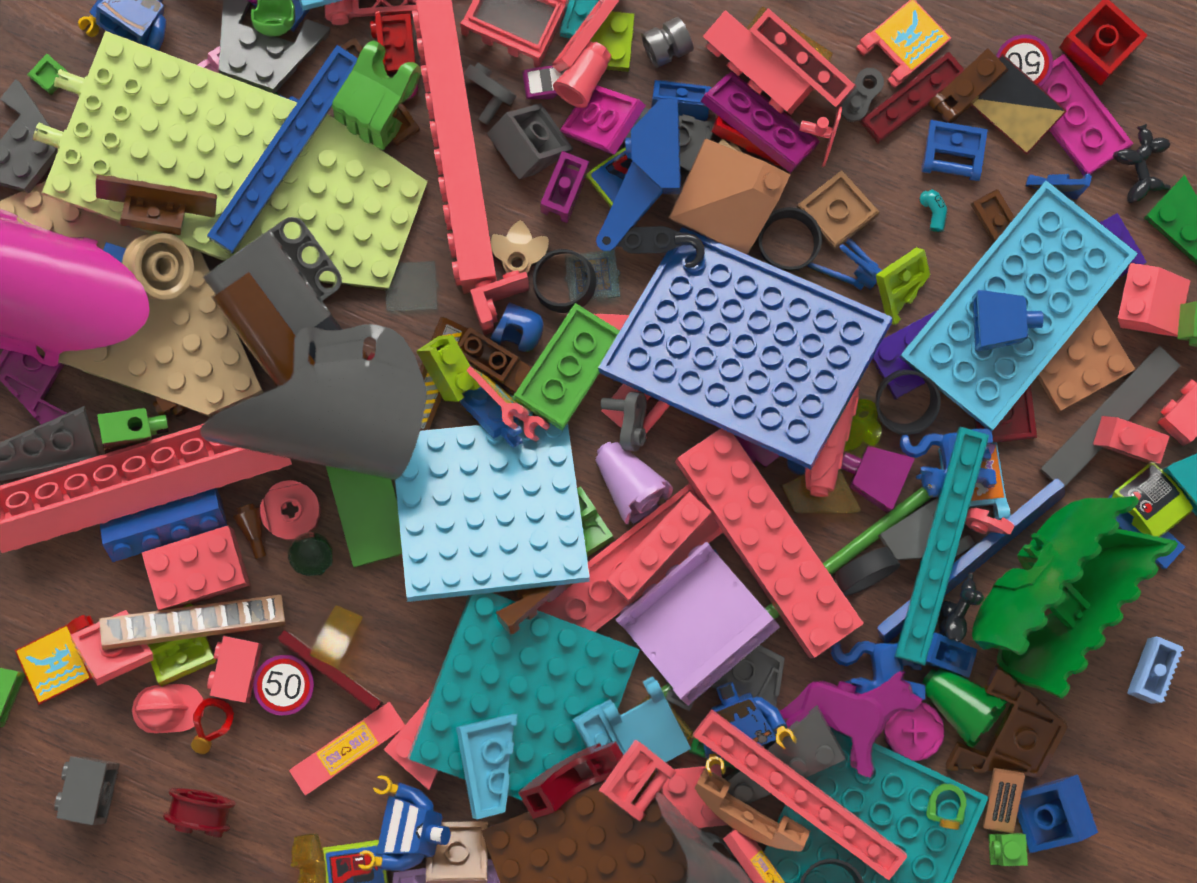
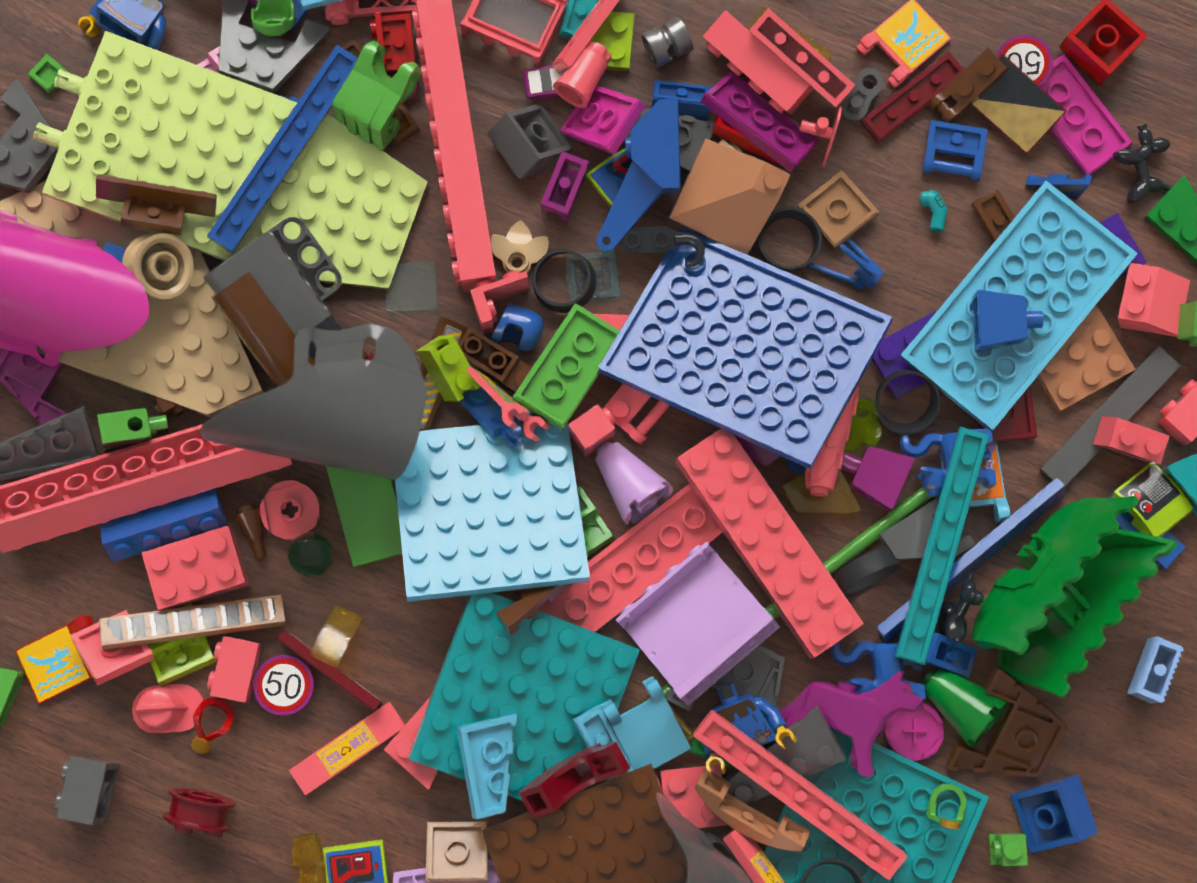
blue torso [359,776,451,871] -> none
dark grey piece [464,63,517,125] -> none
coral plate [599,740,676,823] -> none
dark grey piece [601,392,647,451] -> none
coral brick [607,492,711,602] -> none
lime wing [876,247,930,325] -> none
coral plate [965,508,1014,535] -> none
nougat tile [982,768,1025,833] -> none
none -> coral brick [568,404,616,457]

